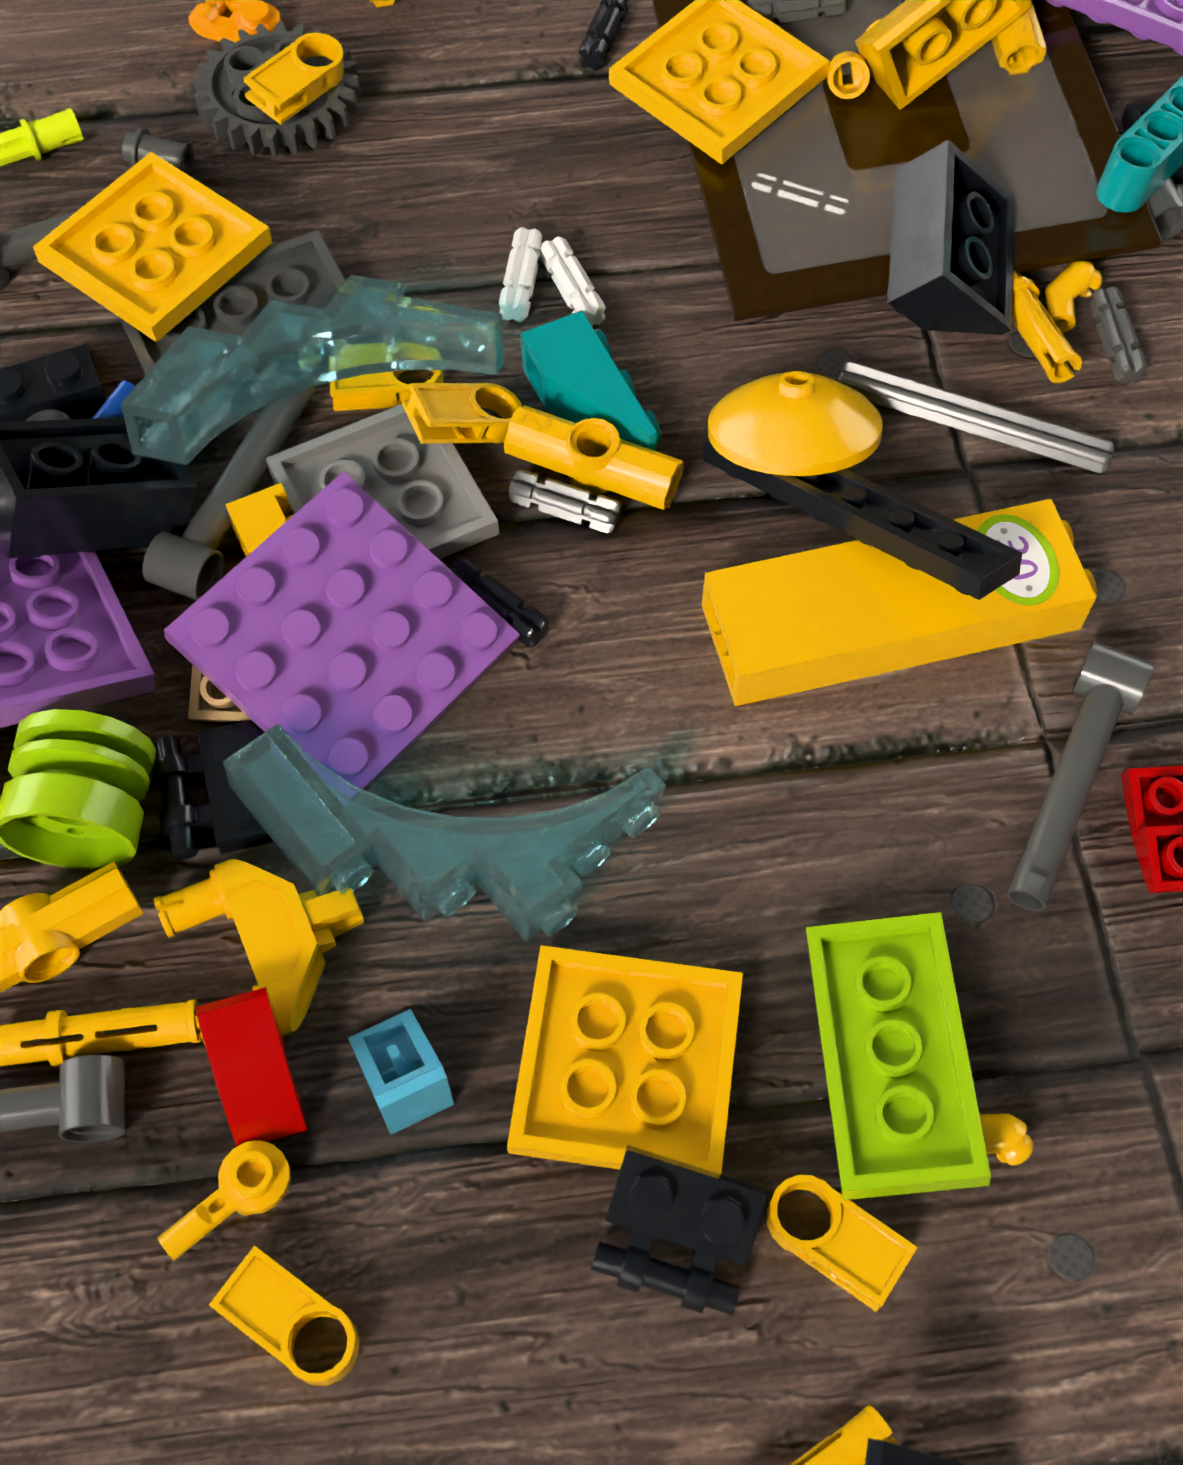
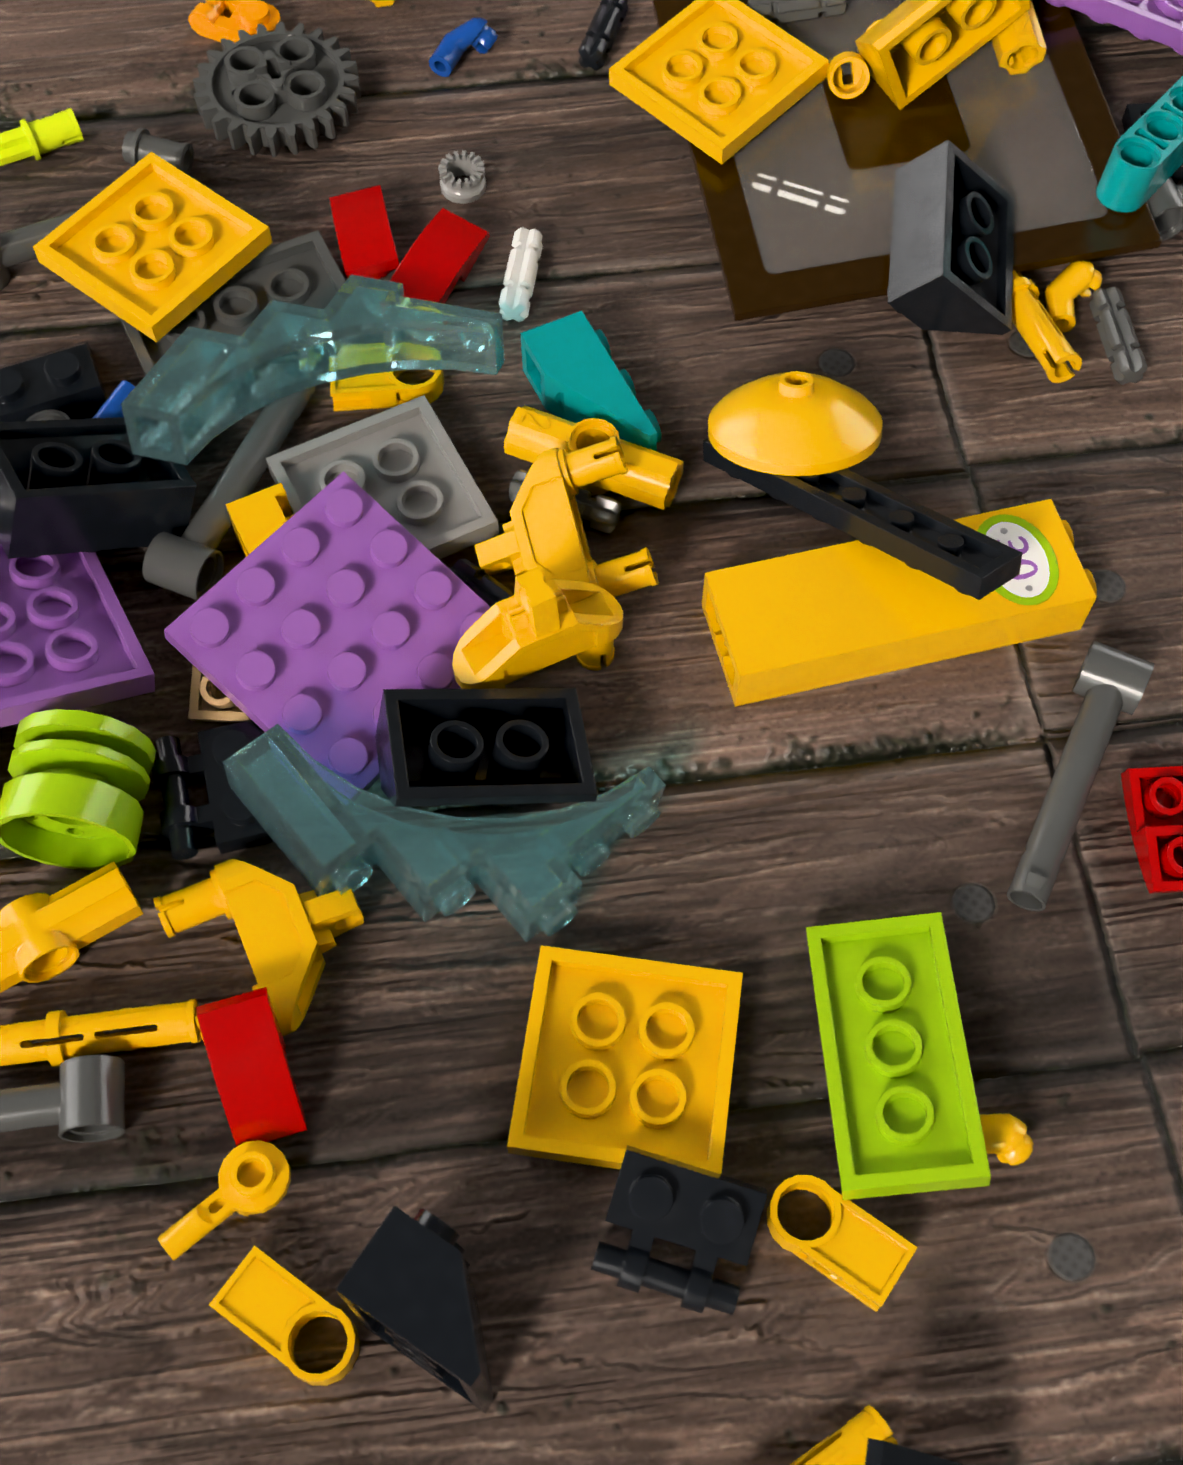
yellow piece [243,32,344,125] -> none
medium azure slope [348,1009,454,1135] -> none
yellow piece [402,382,522,444] -> none
white axle [540,236,605,326] -> none
axle [838,361,1115,474] -> none
none -> red slope [329,185,400,281]
none -> black slope [336,1205,494,1414]
none -> black slope [375,688,598,807]
none -> red slope [384,208,490,321]
none -> blue arm [429,17,498,77]
none -> light grey bush [438,150,487,204]
none -> yellow connector [452,567,624,689]
none -> yellow connector [474,436,659,597]

